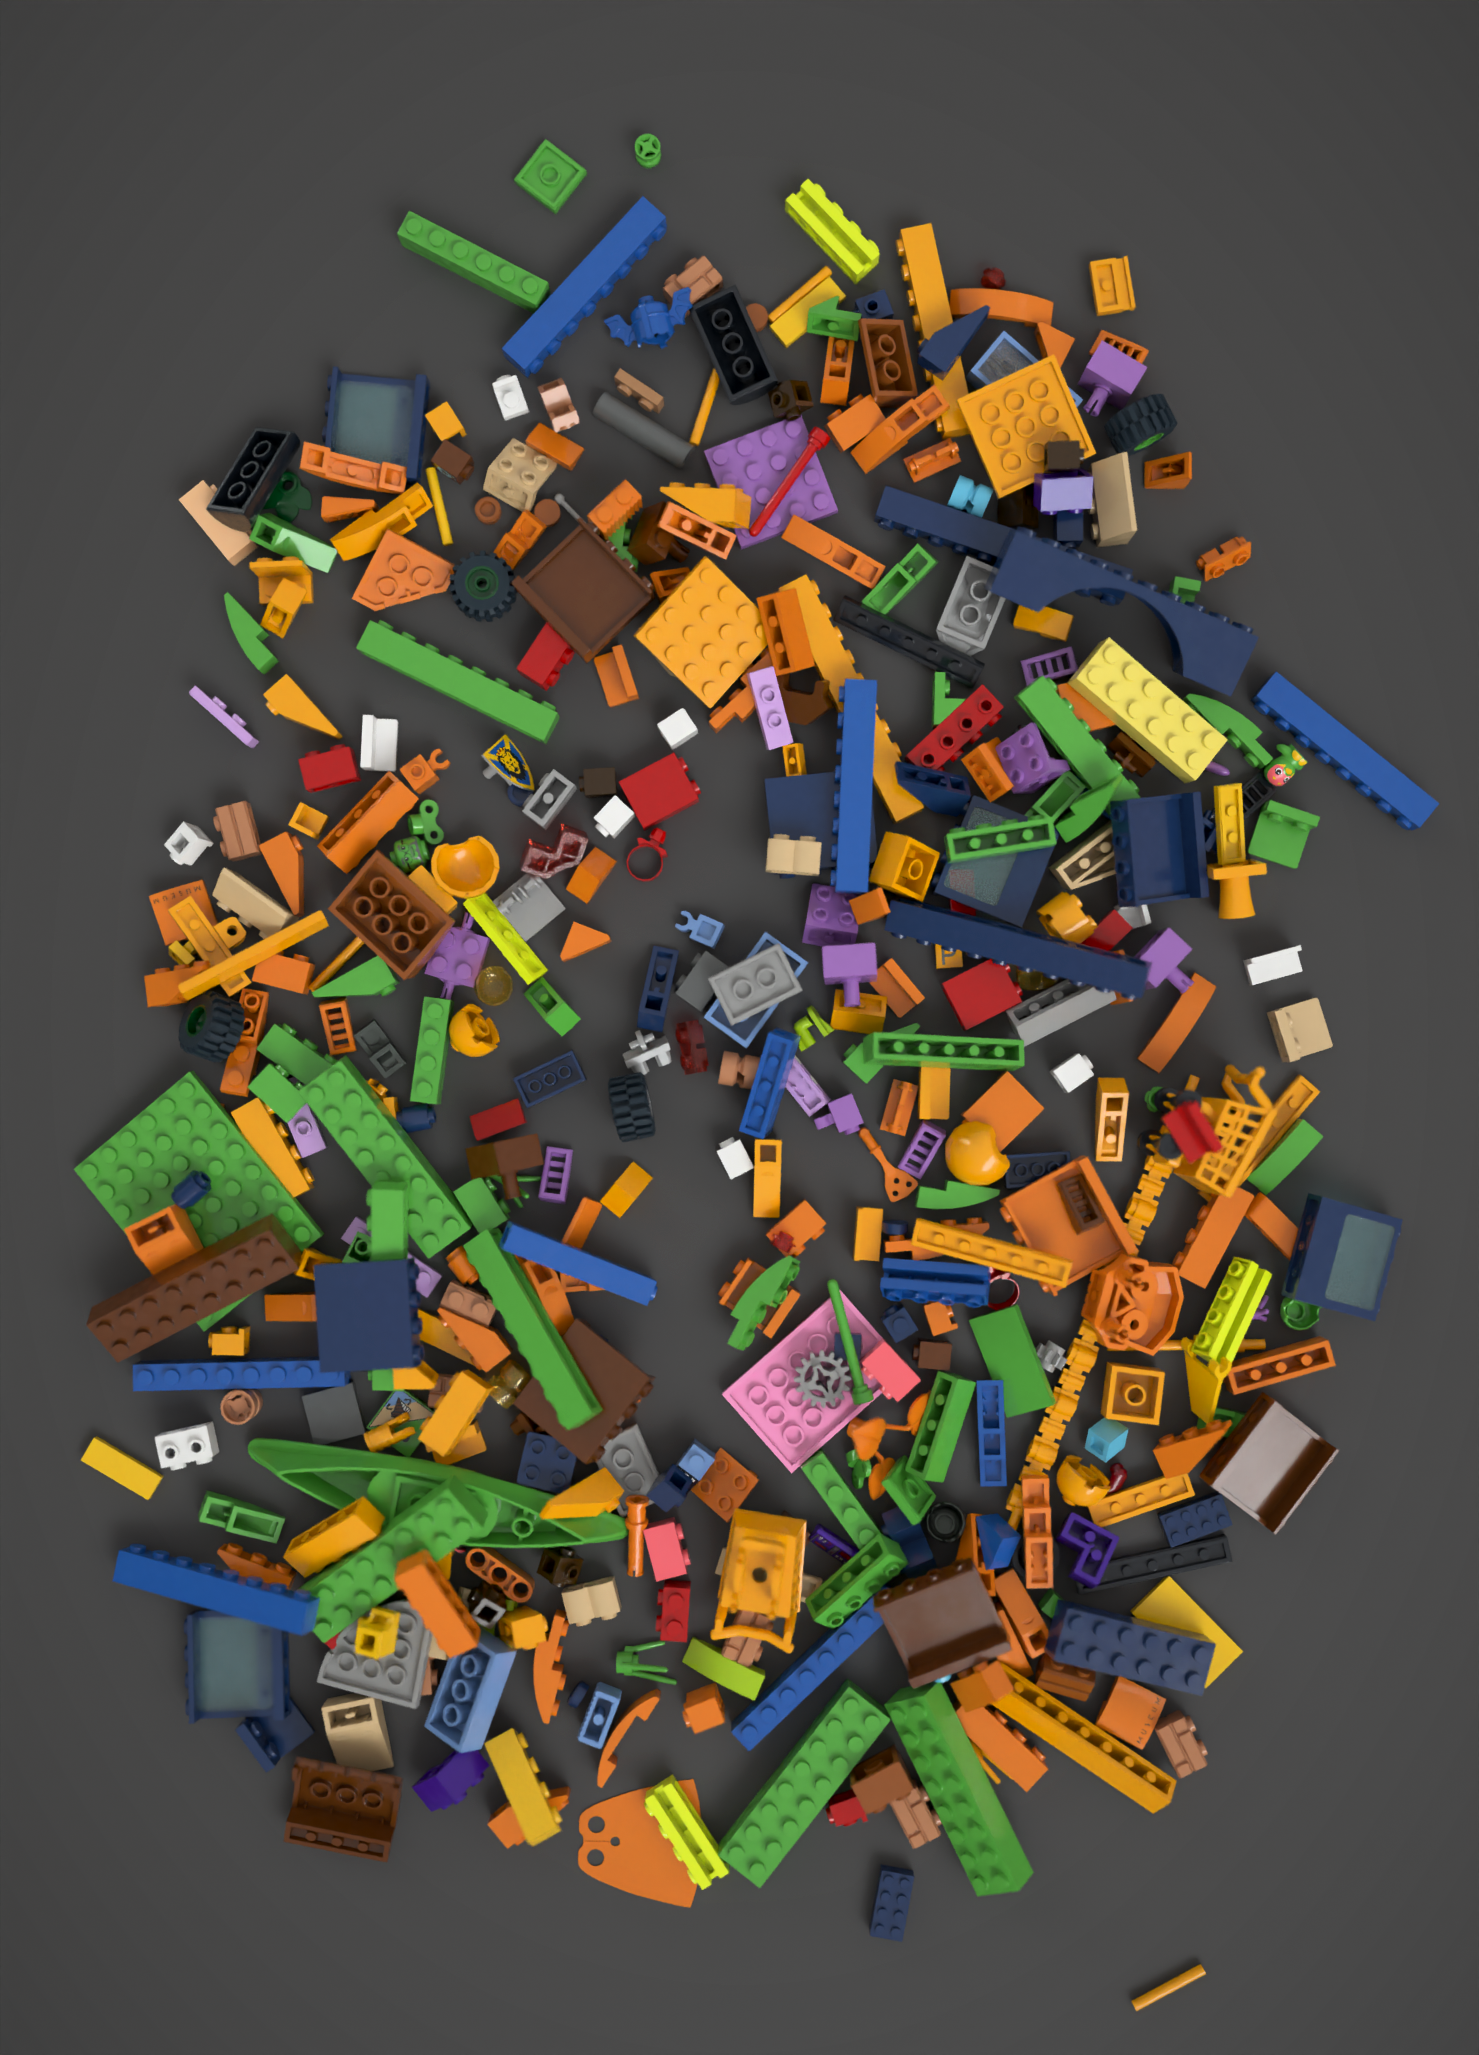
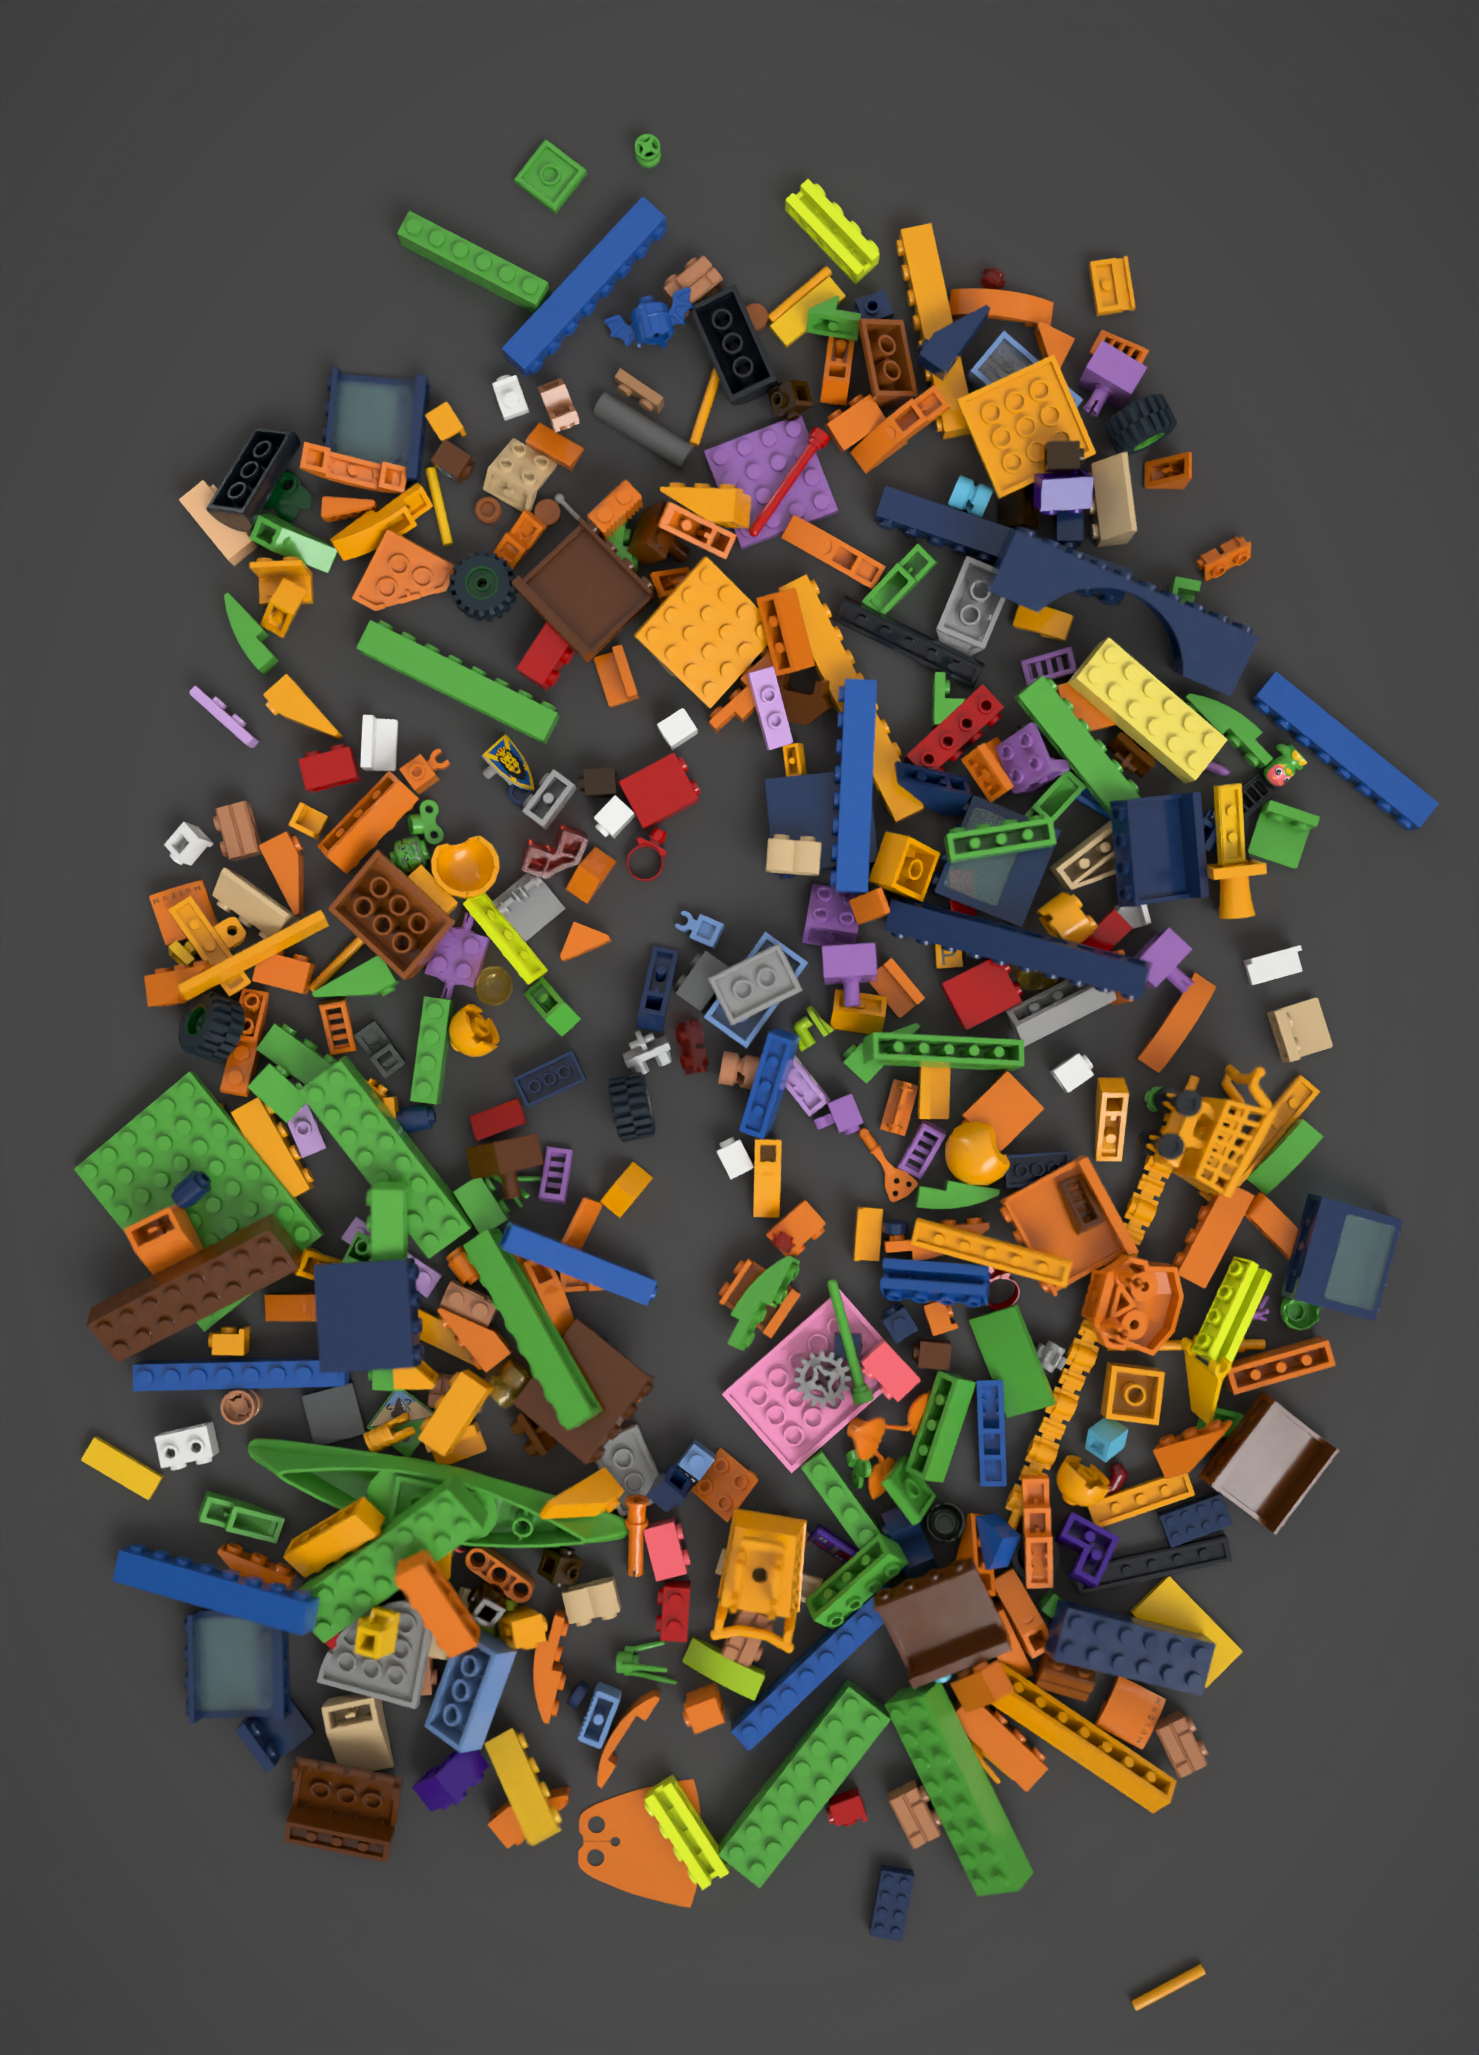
dark blue bracket [517,1431,576,1493] -> none
dark orange brick [849,1744,914,1815] -> none
orange hinge [903,438,961,483] -> none
bright green slope [1055,774,1123,843] -> none
red panel [1162,1101,1224,1163] -> none

